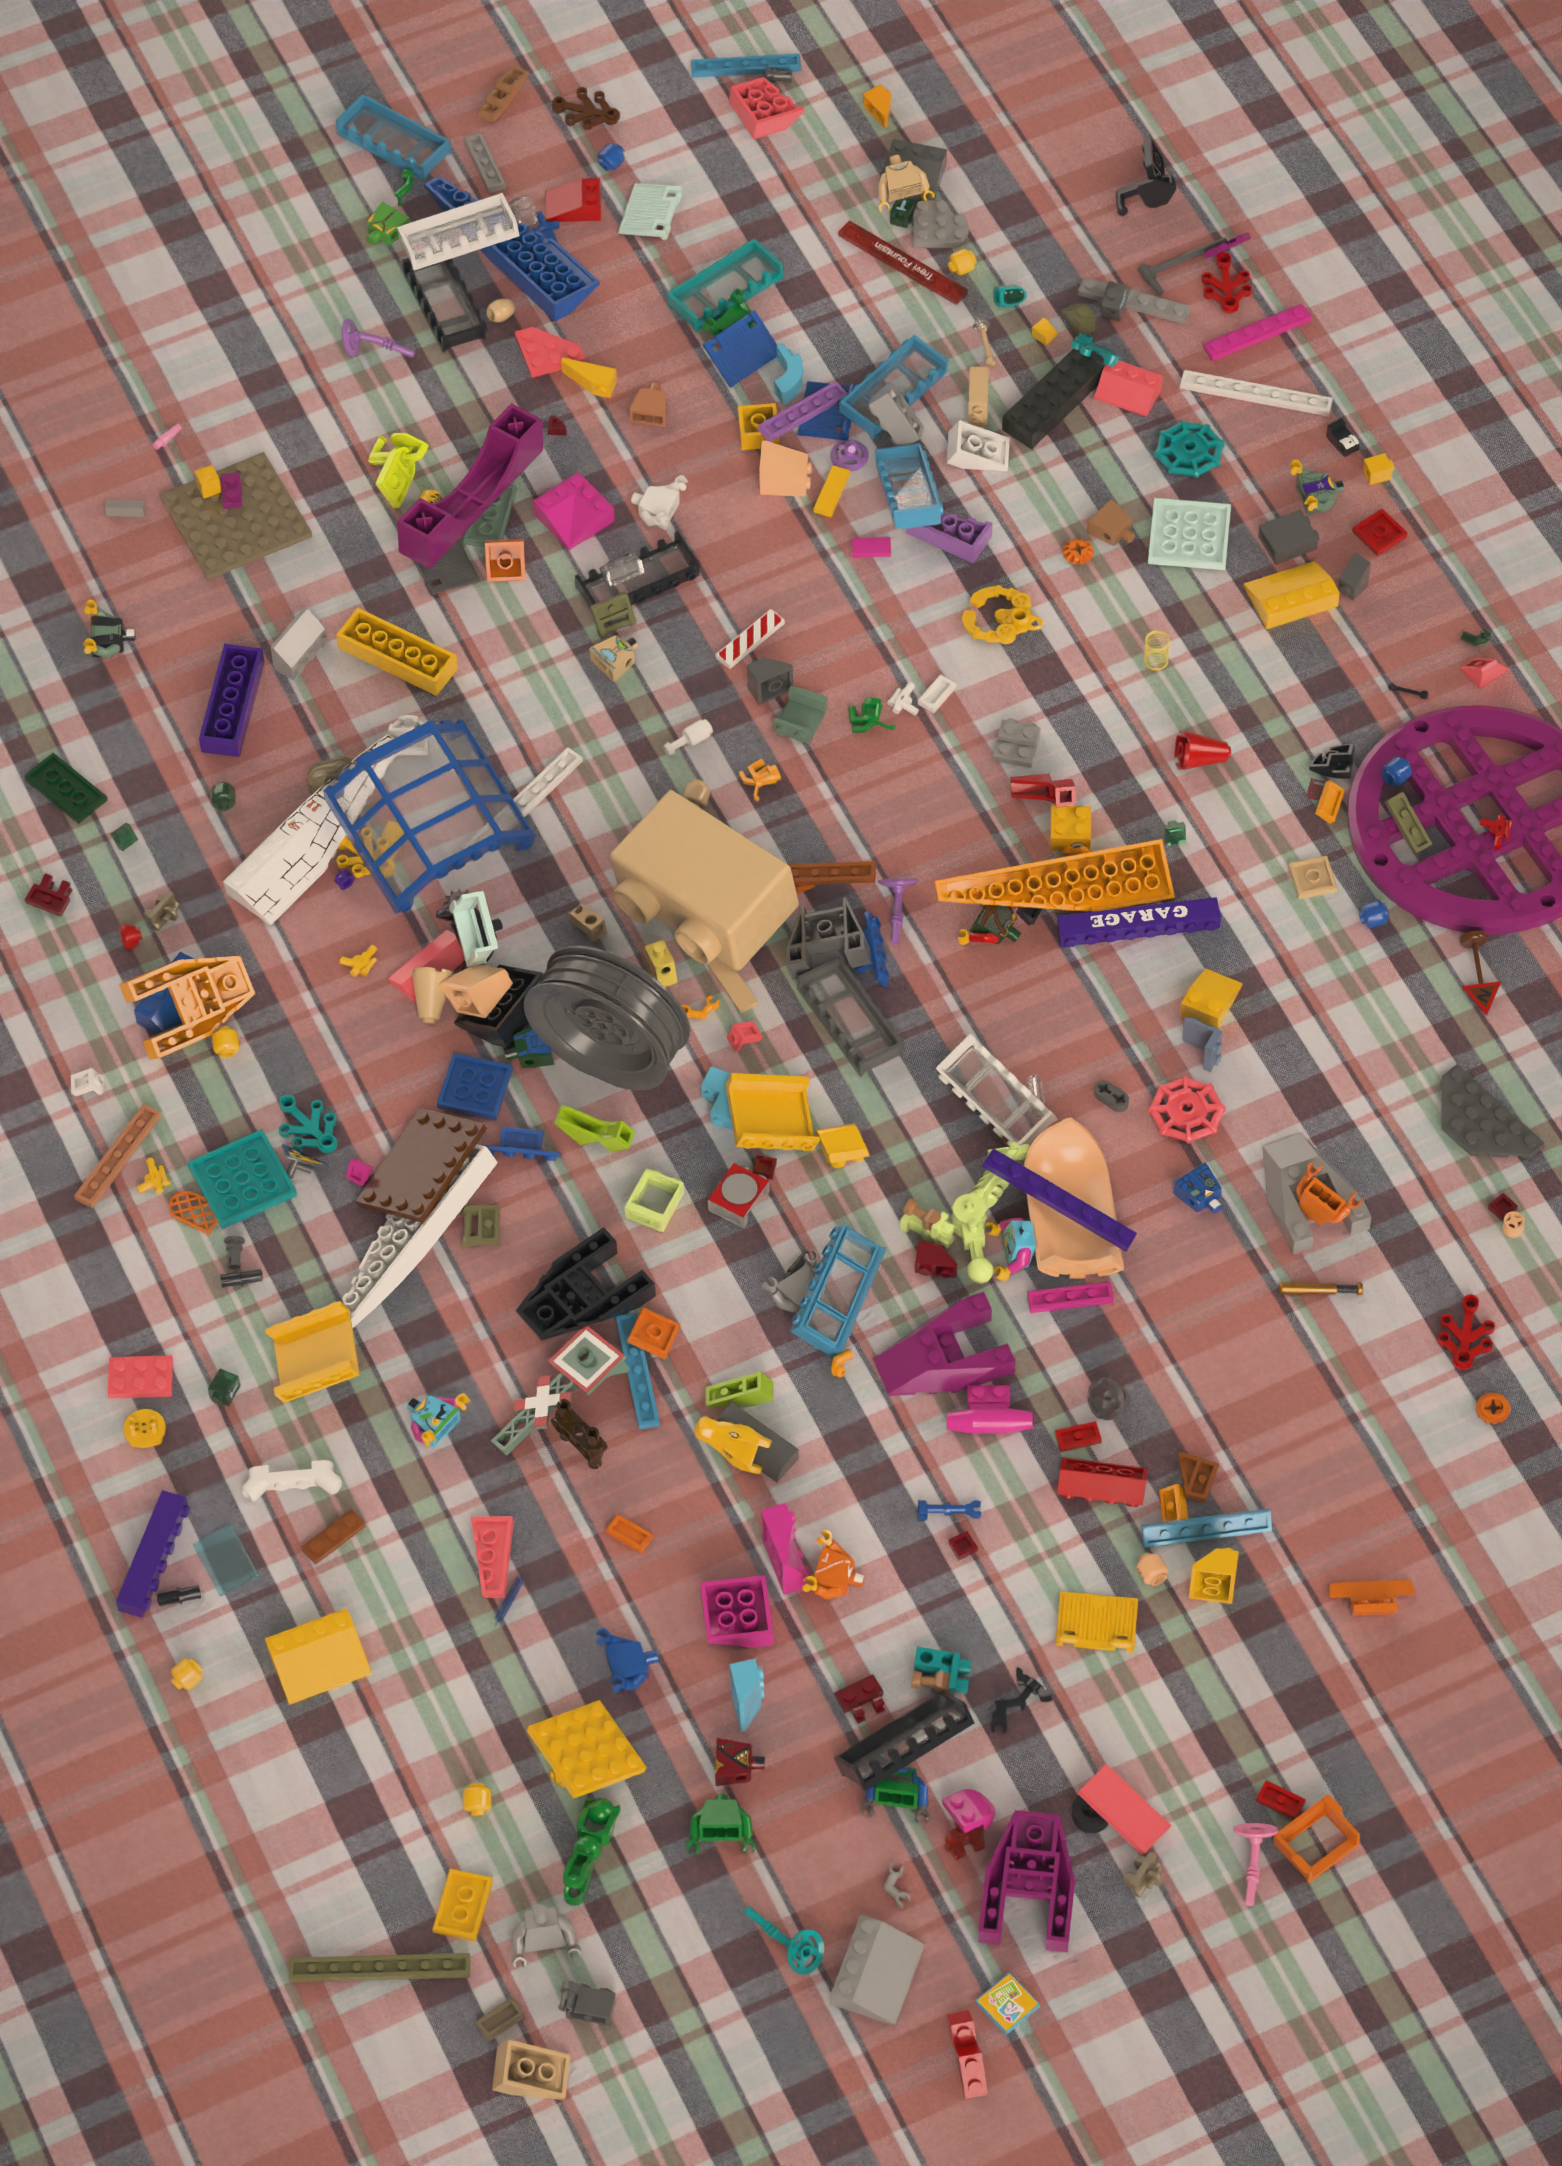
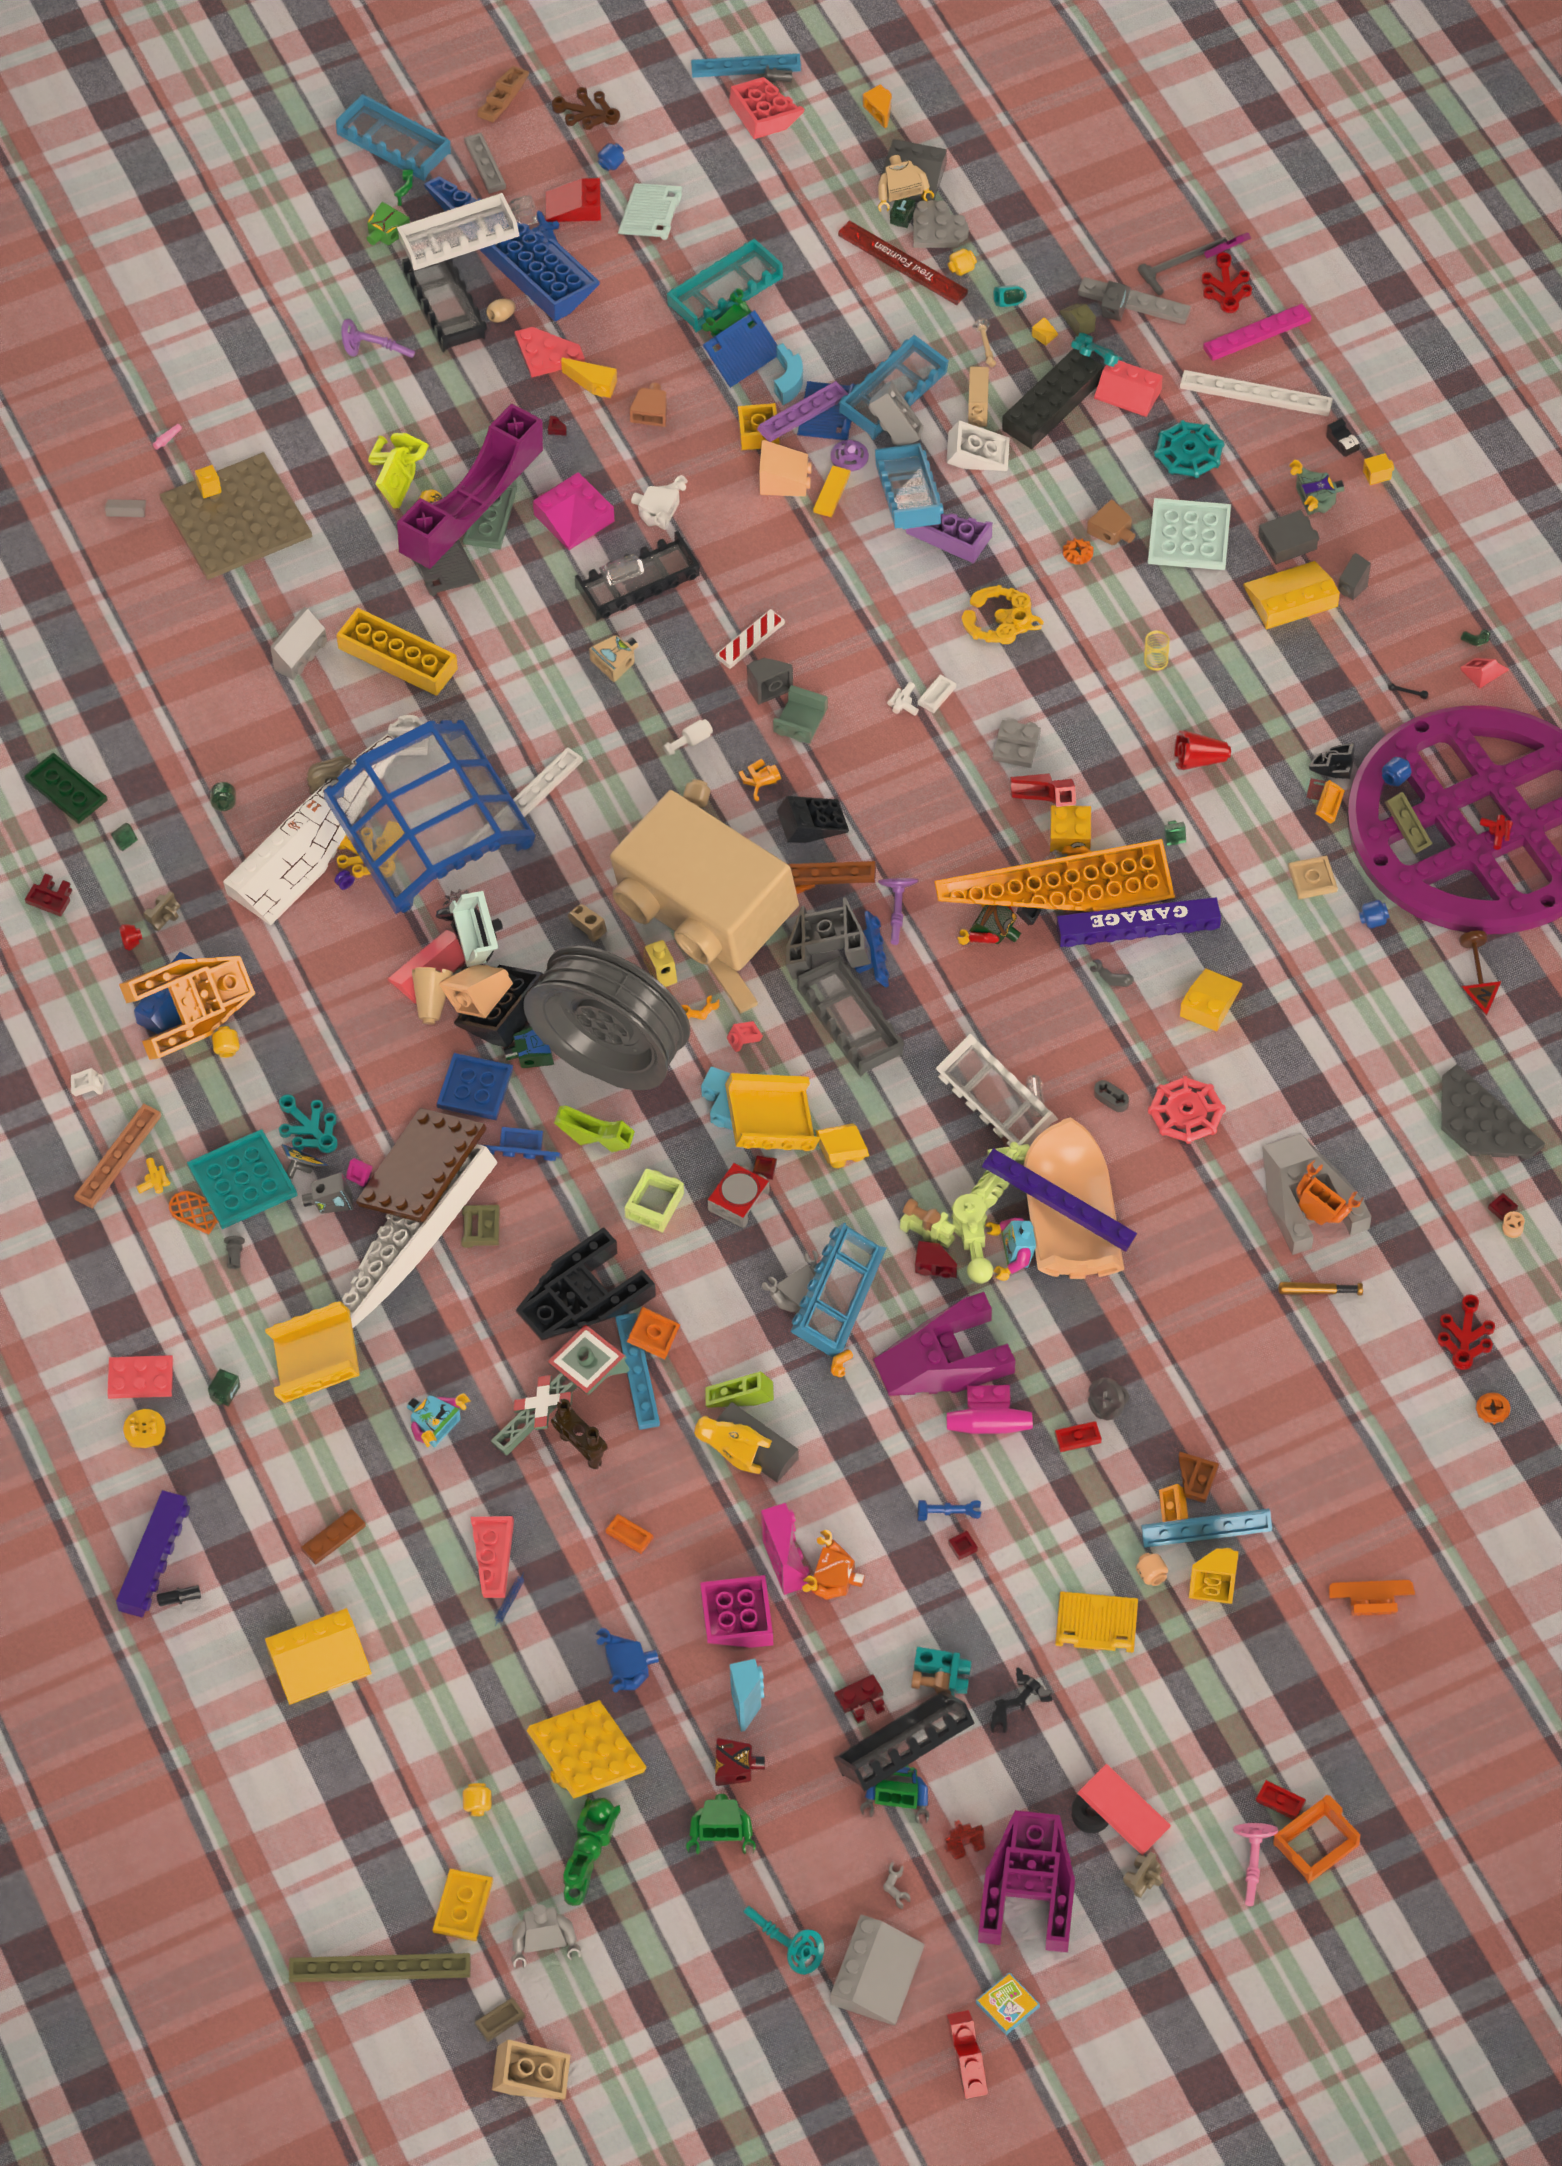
torso [83,600,136,659] -> none
yellow head [171,1657,203,1690] -> none
clear light blue piece [193,1524,260,1597] -> none
dark purple brick [199,644,265,757] -> none
black axle [220,1269,263,1288] -> none
magenta plate [221,472,242,509] -> none
white plate [241,1460,342,1501] -> none
yellow piece [340,945,377,977] -> none
orange slope [485,538,526,582] -> none
dark grey hinge [558,1980,616,2026] -> none
olive plate [590,592,636,639] -> none
pearl dark grey animal [784,1250,810,1279] -> none
green piece [848,698,896,733] -> none
dark pink tile [852,537,891,558] -> none
dark pink slope [942,1789,996,1833] -> none
dark pink tile [1027,1282,1114,1313] -> none
slope [1057,1457,1148,1507] -> none
black plate [1116,135,1177,216] -> none
blue torso [1173,1162,1222,1214] -> none
sand blue bracket [1182,1017,1223,1072] -> none
red plate [1352,509,1408,556] -> none
none -> dark grey torso [302,1173,354,1214]
none -> black slope [777,796,849,843]
none -> dark grey arm [1090,959,1134,987]

